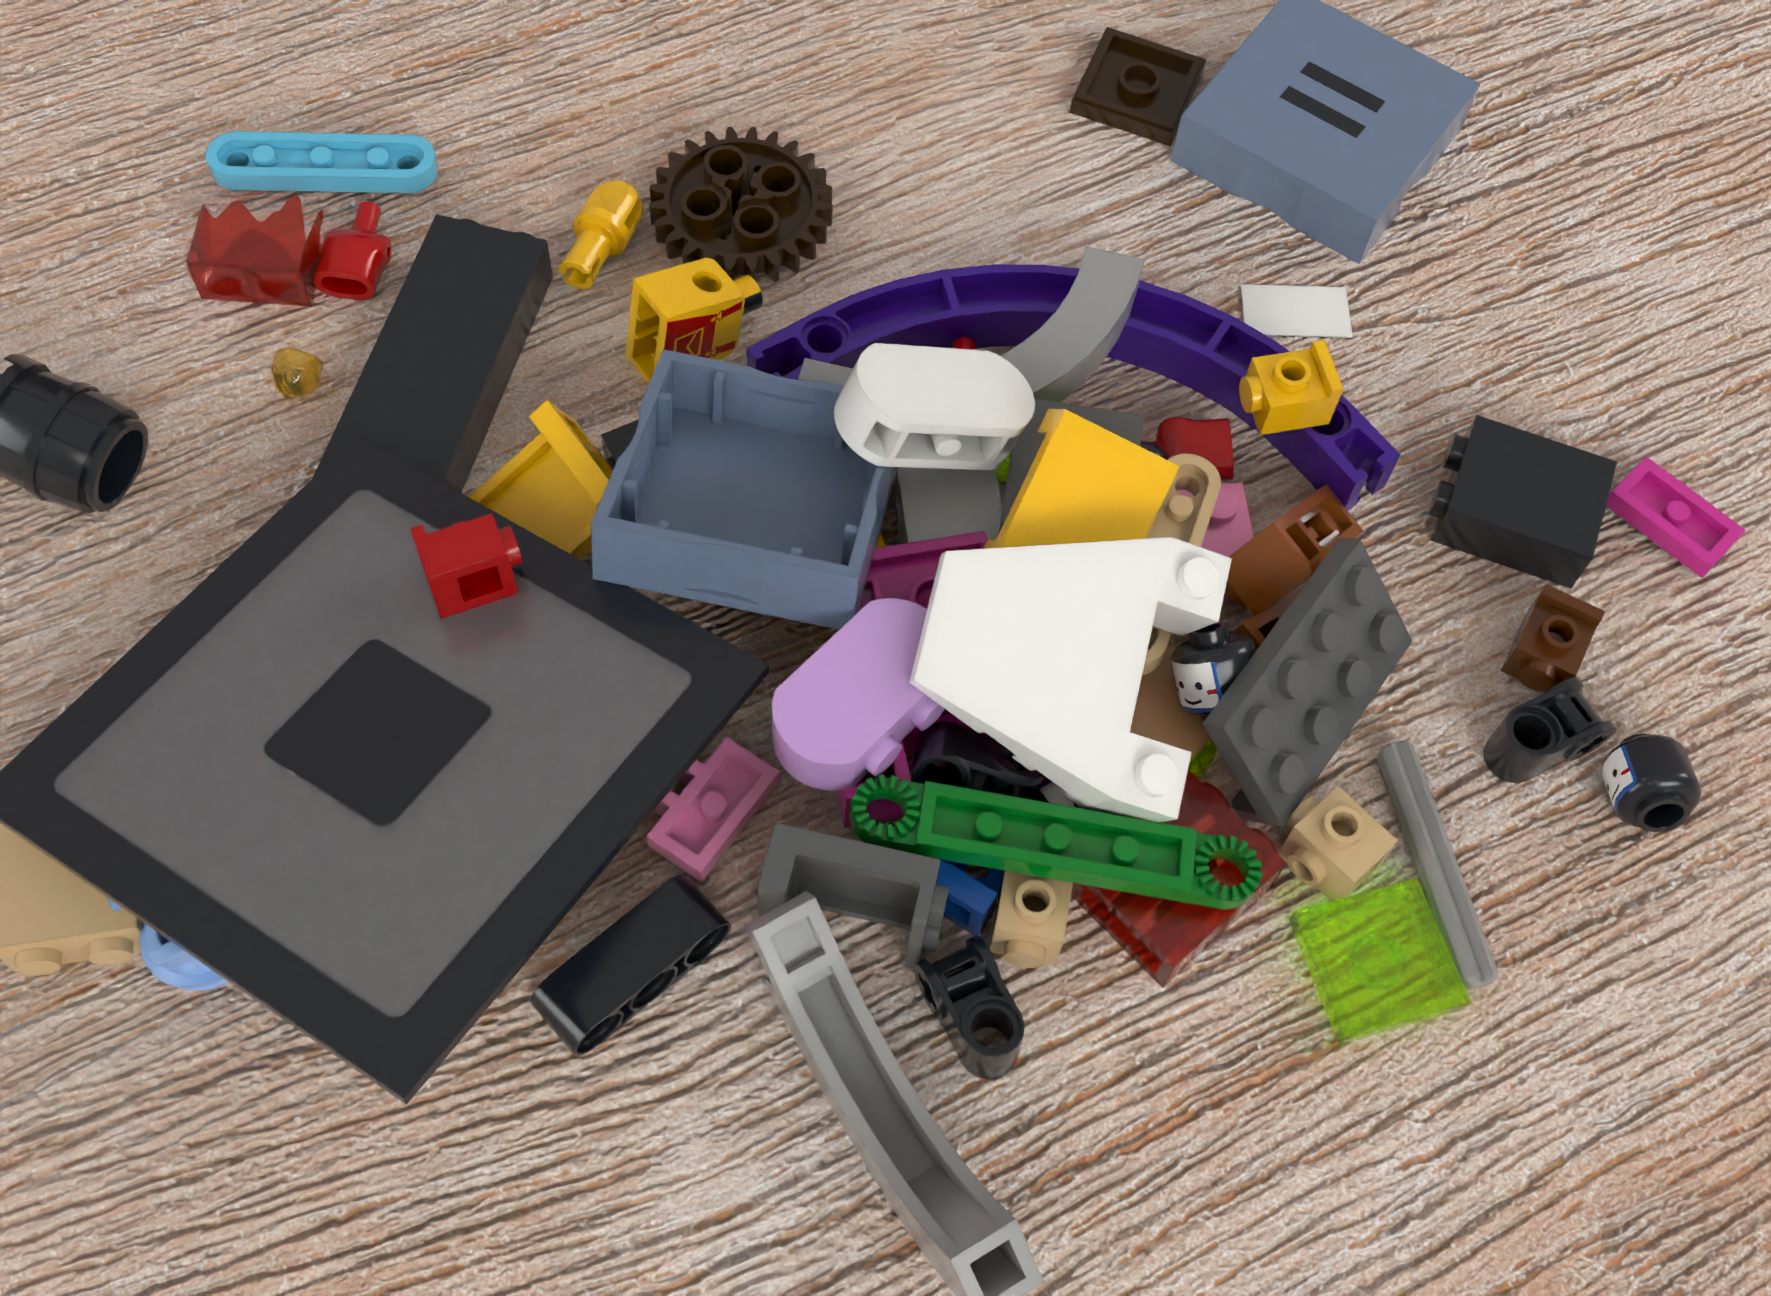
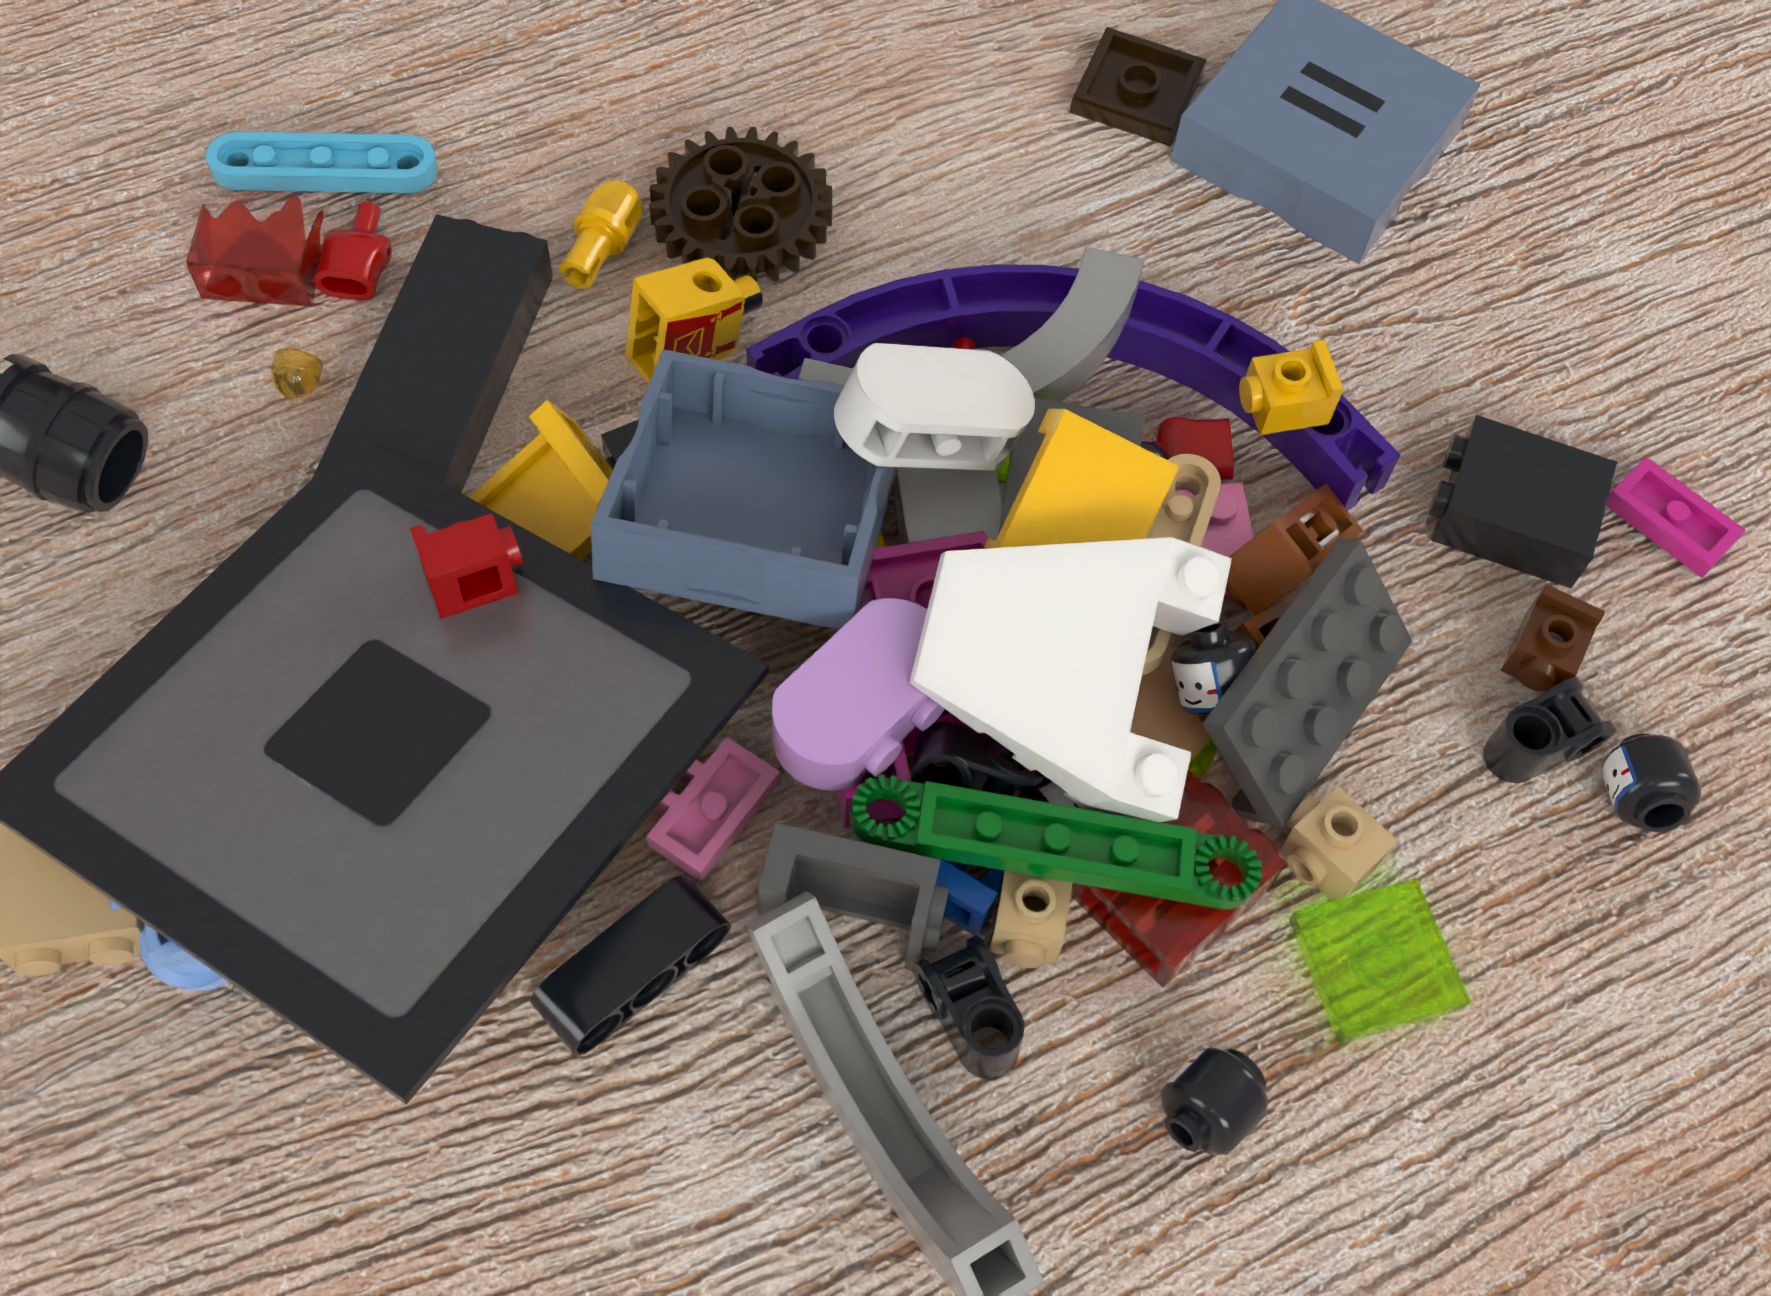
white sticker [1240,284,1353,338] -> none
light grey axle [1377,740,1498,990] -> none
none -> black head [1161,1047,1267,1155]

